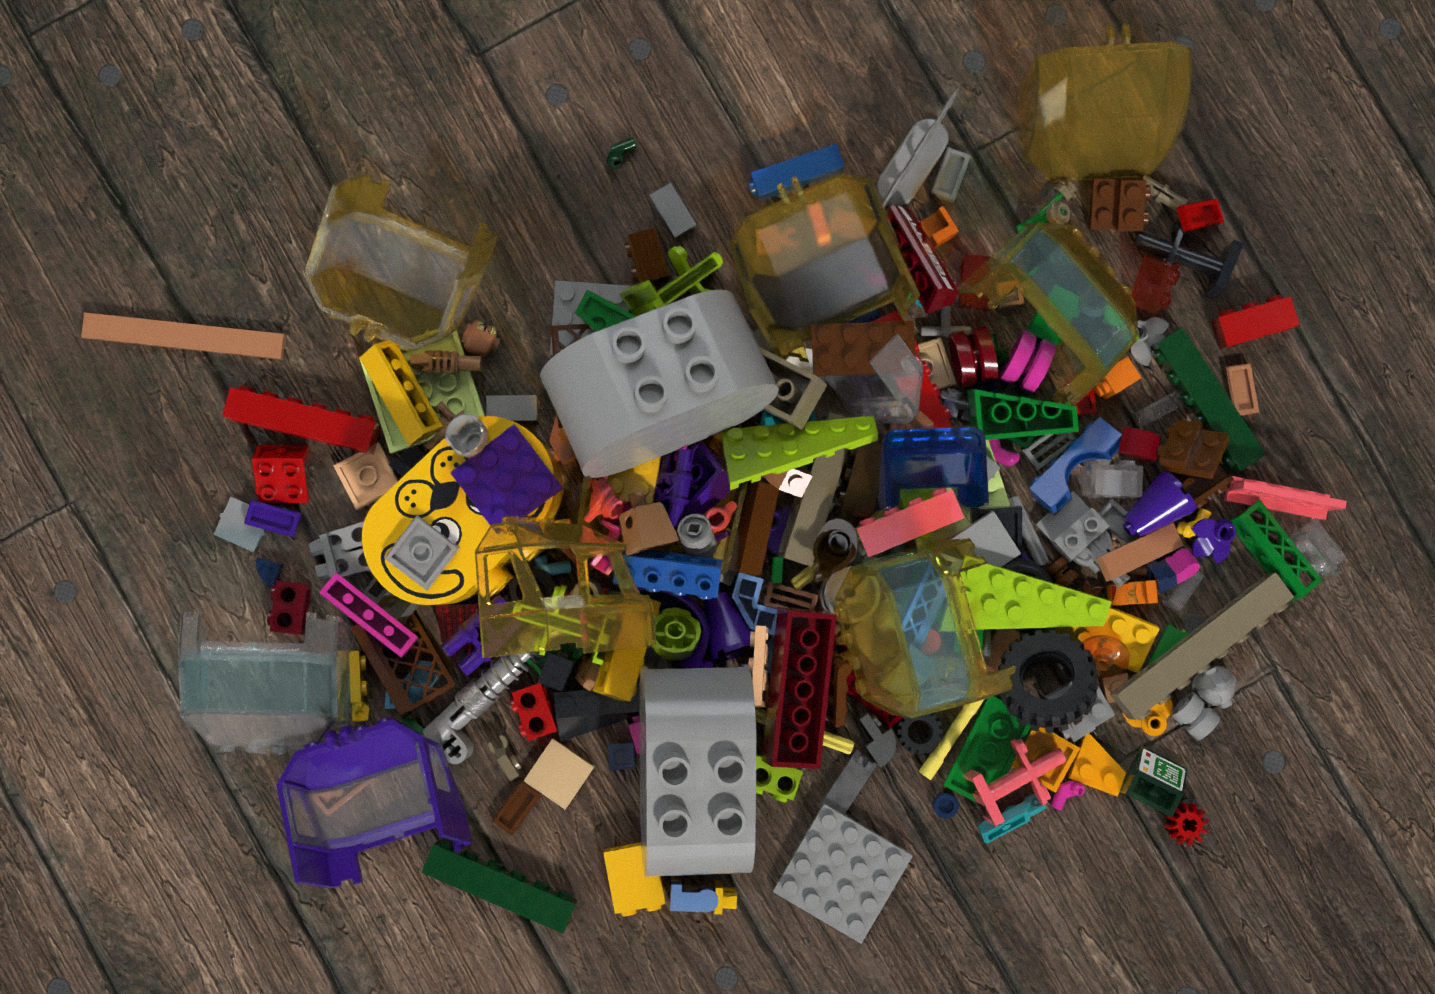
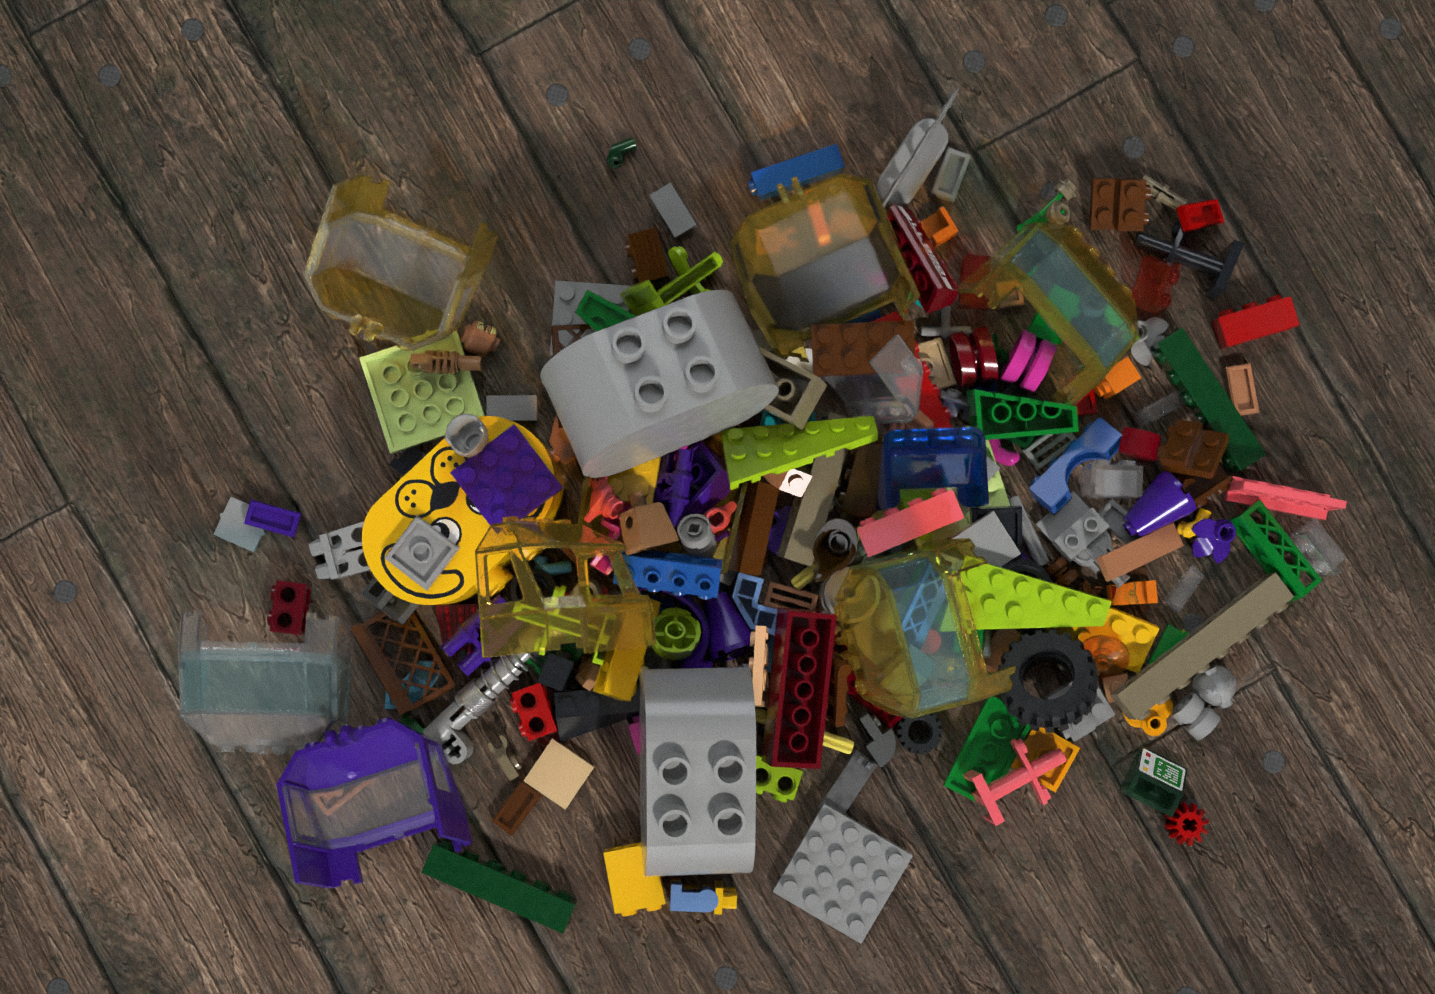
nougat tile [81,312,286,360] -> none
red brick [222,385,381,455] -> none
red bracket [252,444,310,503] -> none
dark blue tile [256,557,283,588] -> none
dark pink brick [319,573,418,659] -> none
light nougat tile [333,442,399,510] -> none
yellow hinge [349,650,371,721] -> none
yellow brick [360,338,443,446] -> none
medium nougat hose [425,401,465,451] -> none
dark blue plate [608,742,636,770] -> none
green tile [771,557,783,584] -> none
light yellow piece [918,687,988,780] -> none
dark blue tile [932,792,959,819] -> none
teal hinge [977,793,1046,844] -> none
clear yellow windscreen [1018,24,1192,182] -> none
dark pink arm [1050,780,1085,811] -> none
light orange wing [1068,733,1126,797] -> none
leg [1147,549,1200,594] -> none

